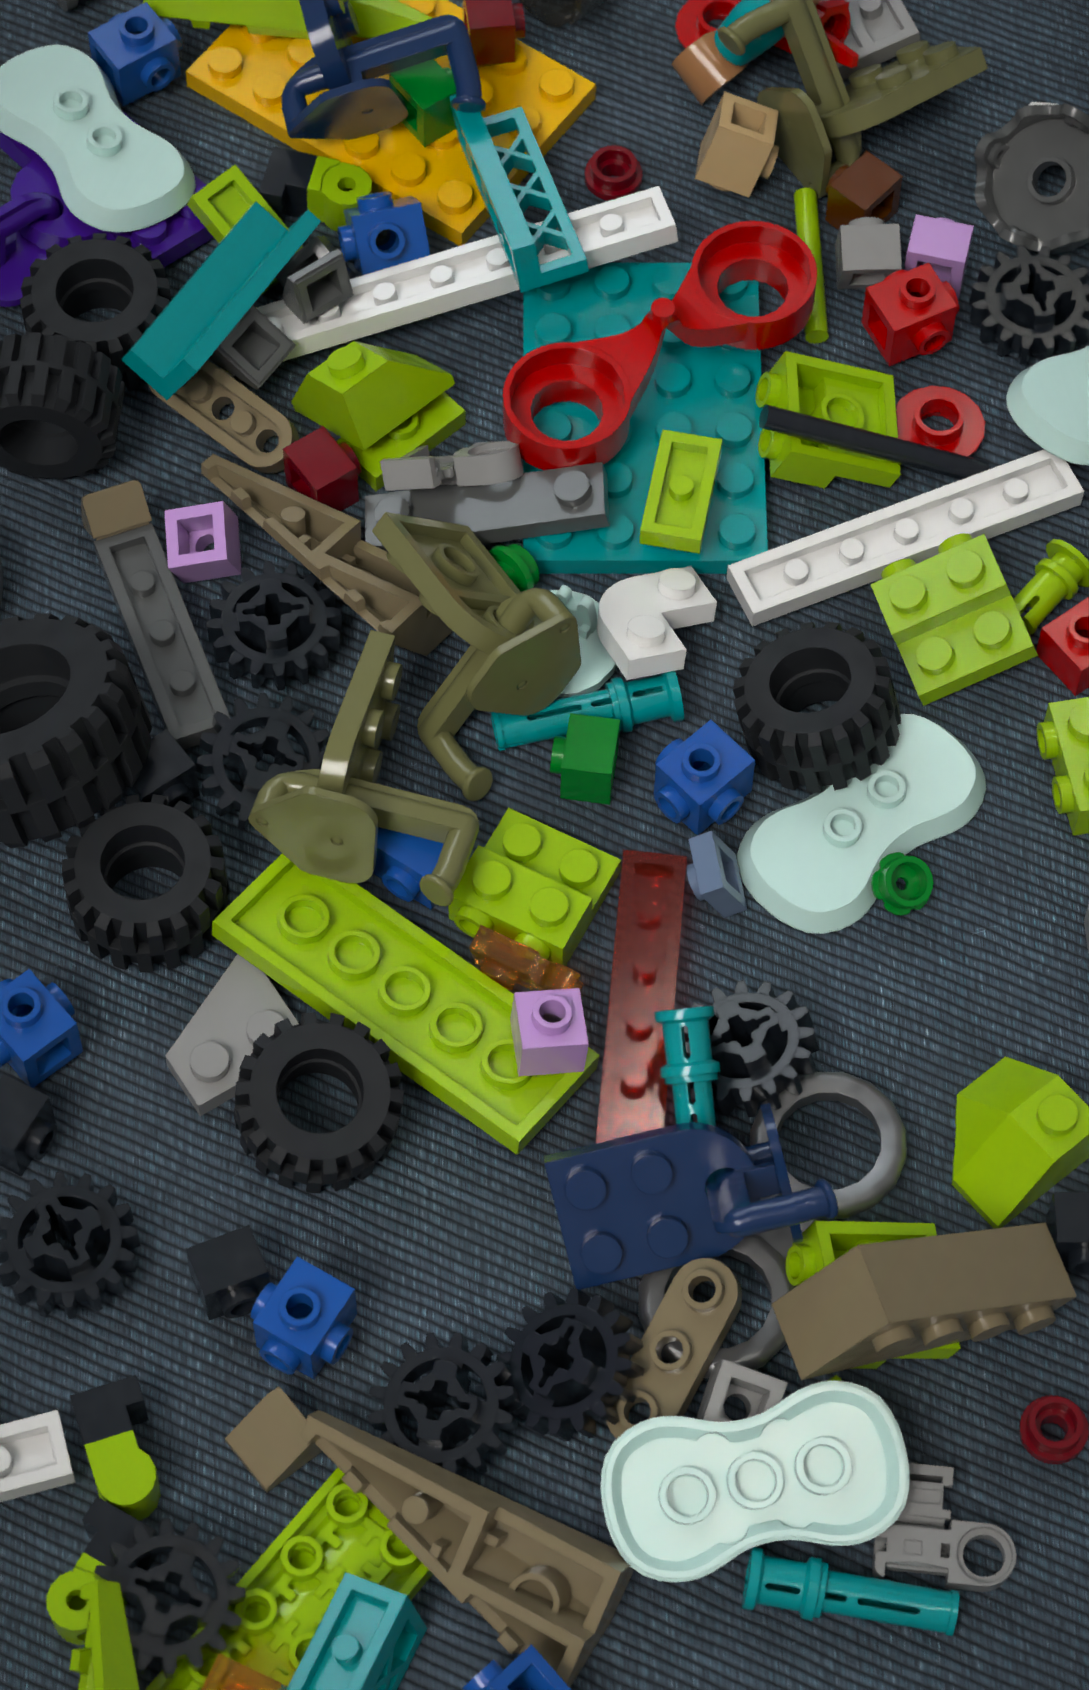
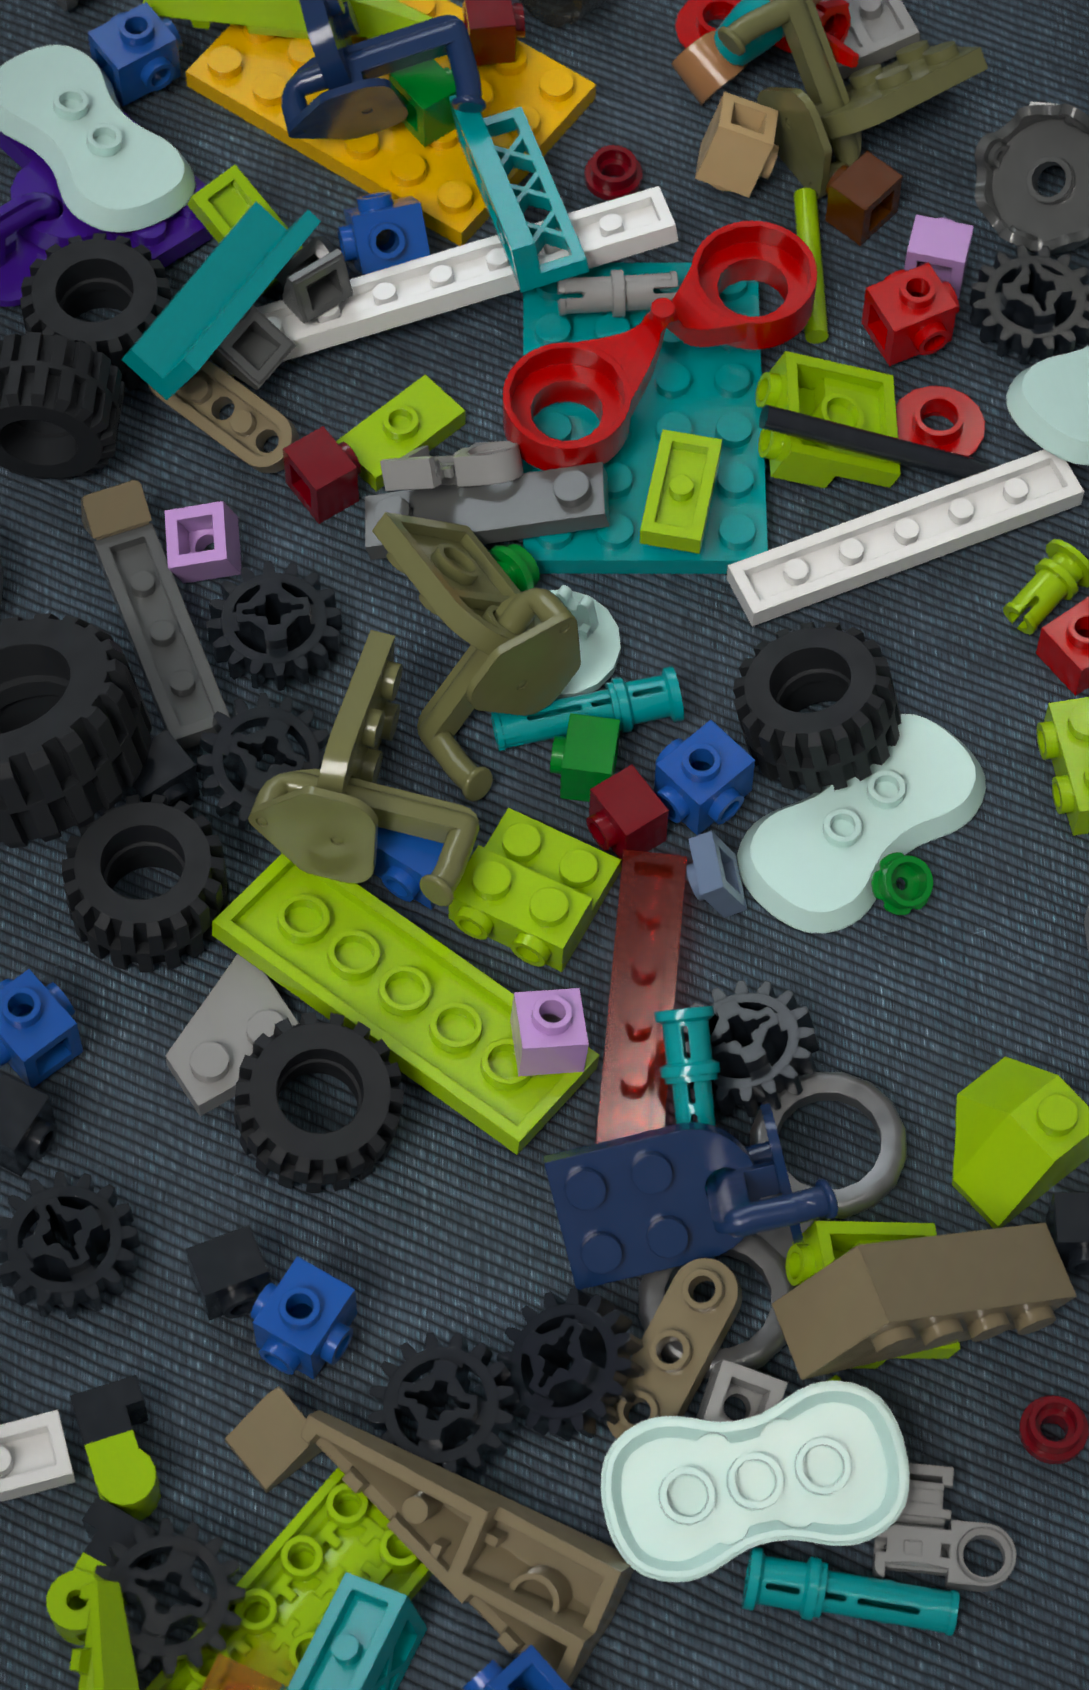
dark tan wedge [201,454,452,656] -> none
leg [259,146,372,232] -> none
lime slope [291,341,455,451] -> none
clear orange plate [469,925,584,991] -> none
white plate [596,566,717,680] -> none
light grey plate [835,217,902,289] -> none
lime plate [870,533,1038,706] -> none
none -> light grey pin [557,270,678,317]
none -> dark red plate [586,764,669,865]

